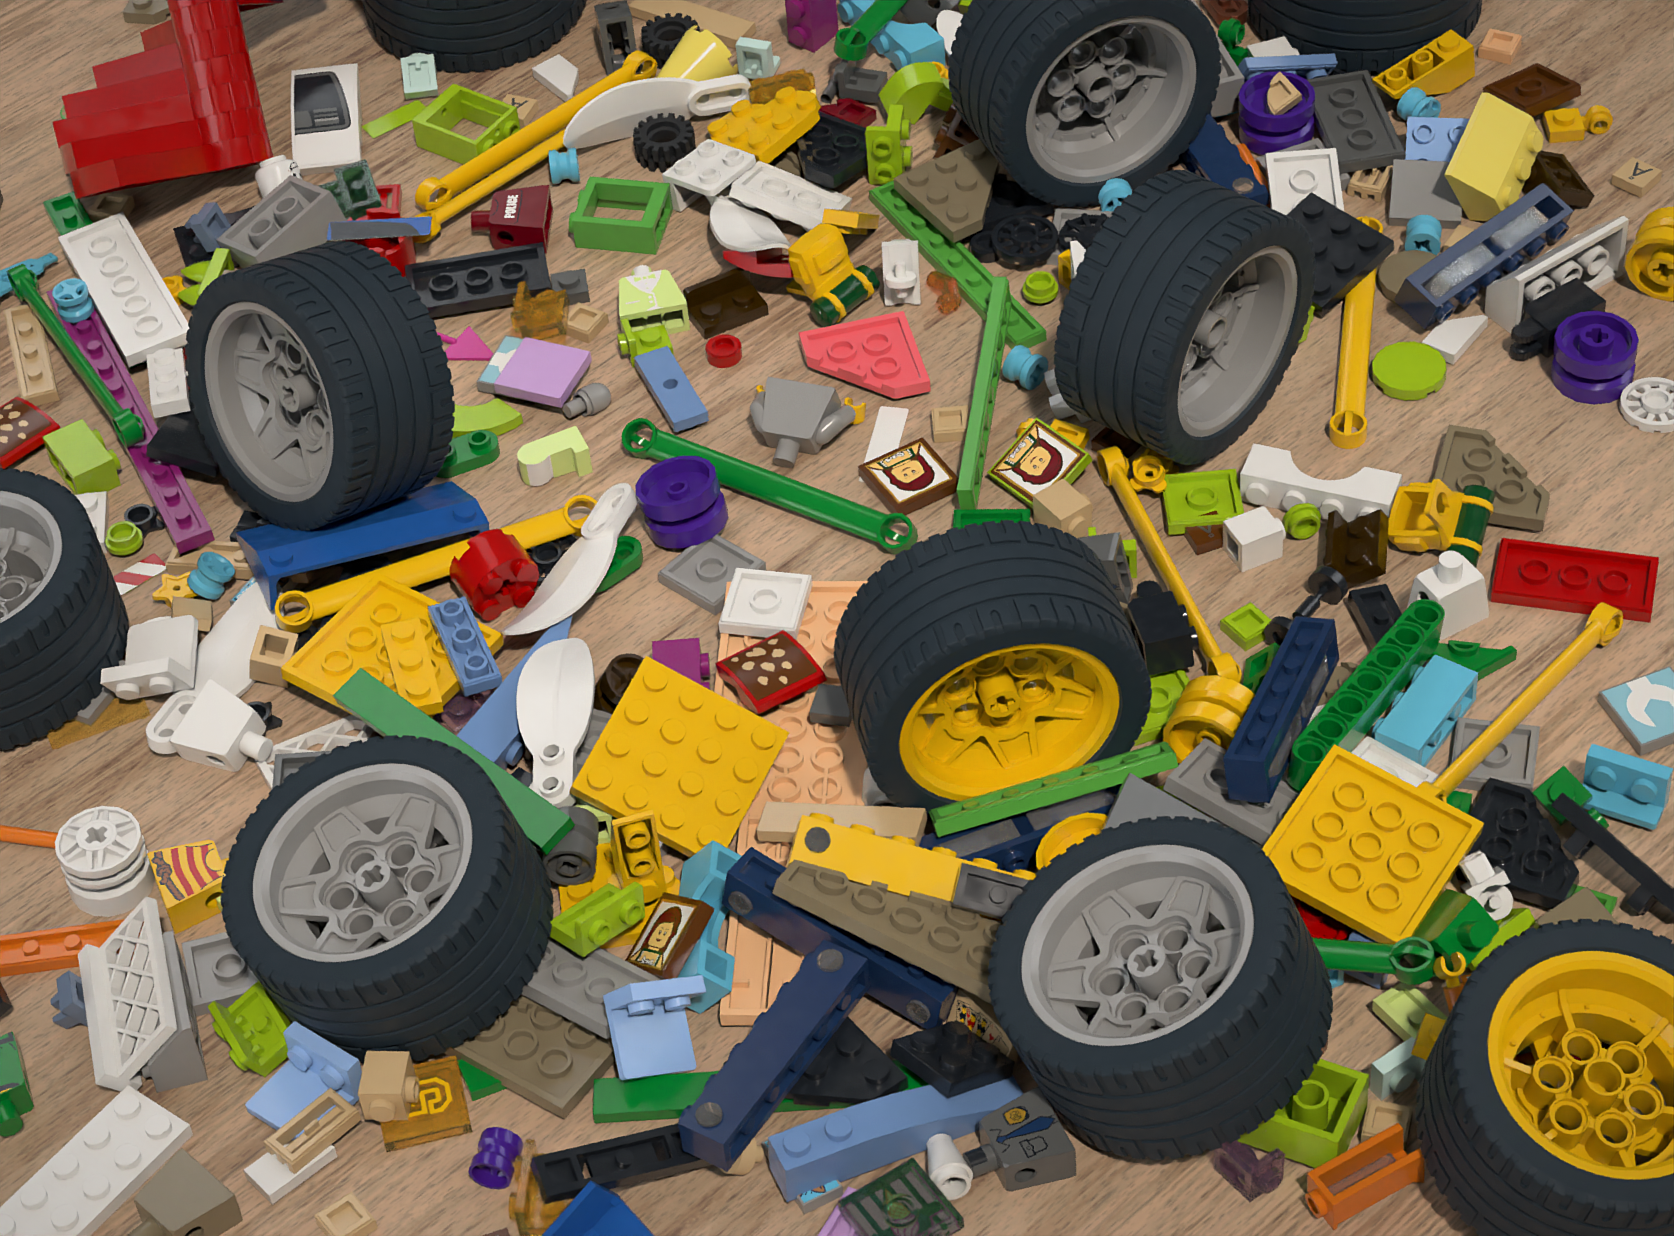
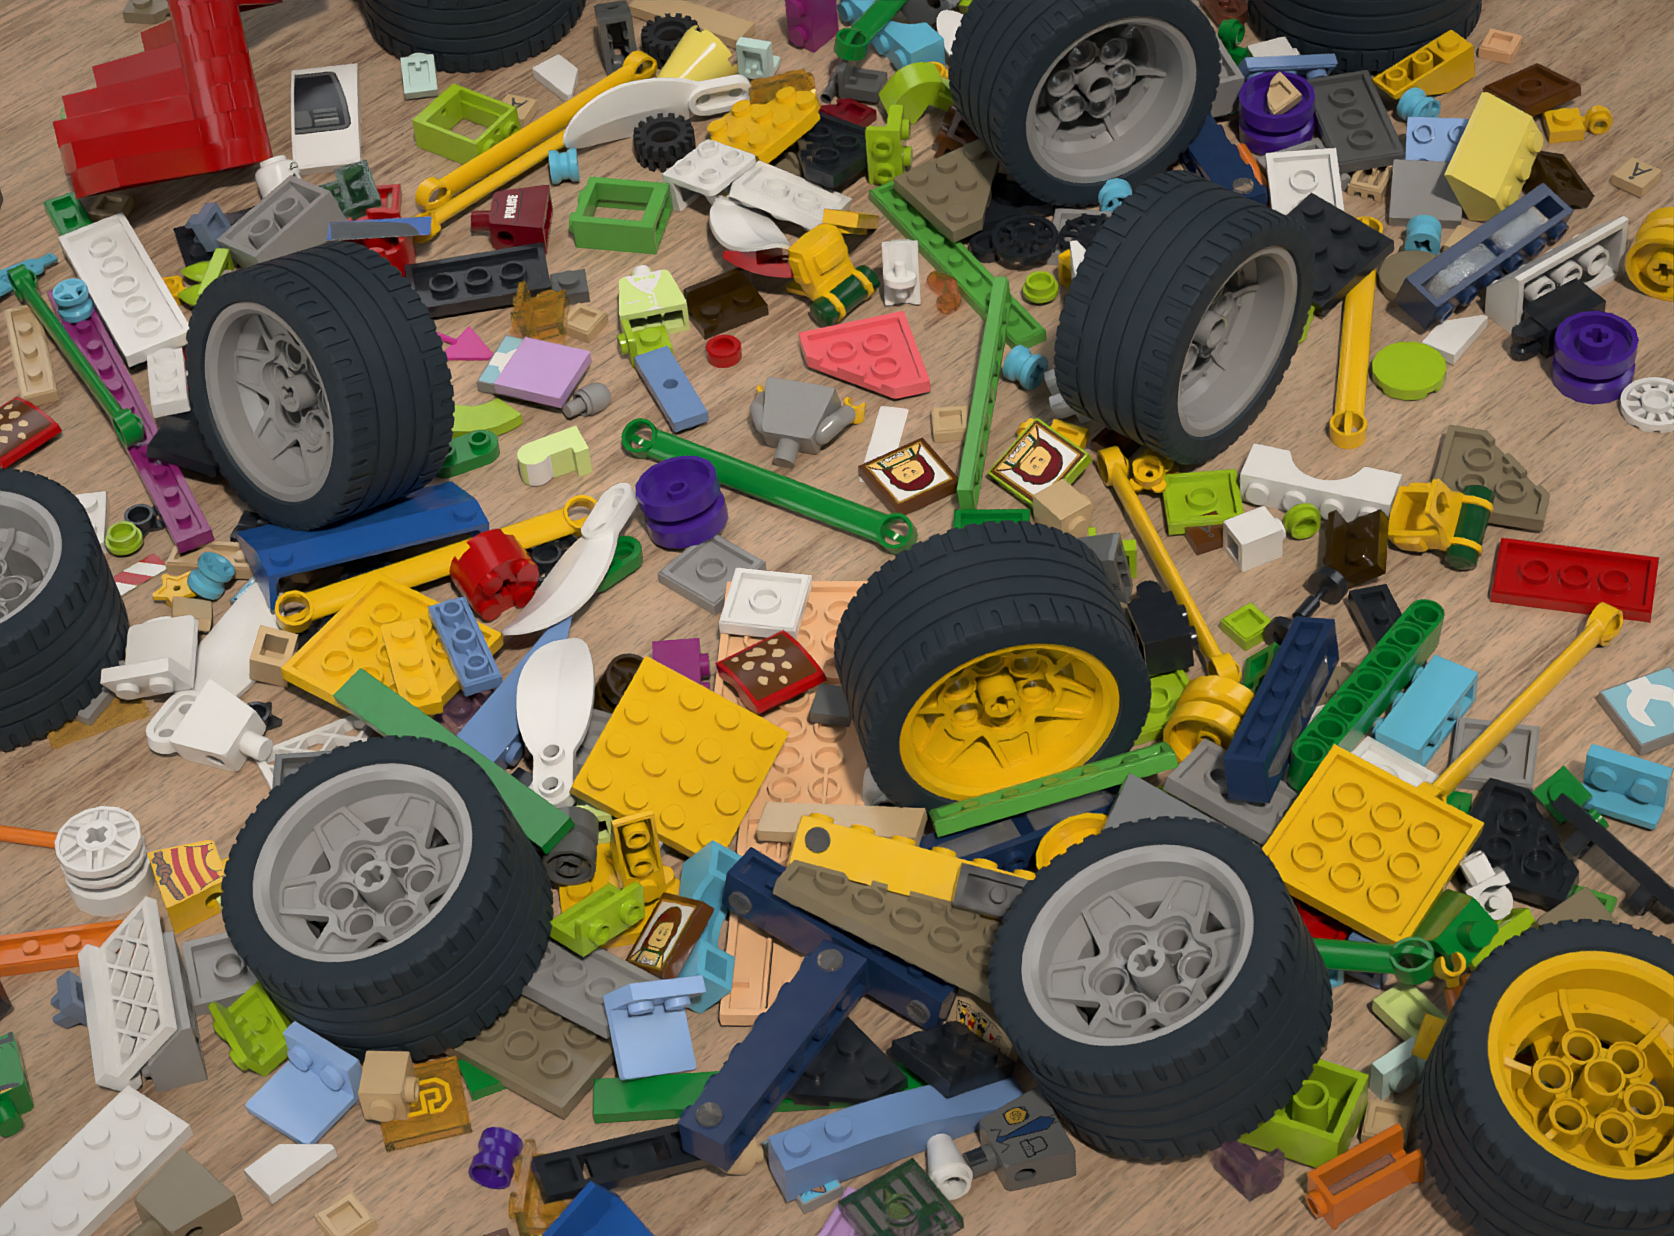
lime brick [43,419,121,495] -> none
tan tile [264,1087,361,1174] -> none
lime sticker [362,100,426,138] -> none
white torso [1407,551,1489,641] -> none
green tile [1426,640,1517,681] -> none

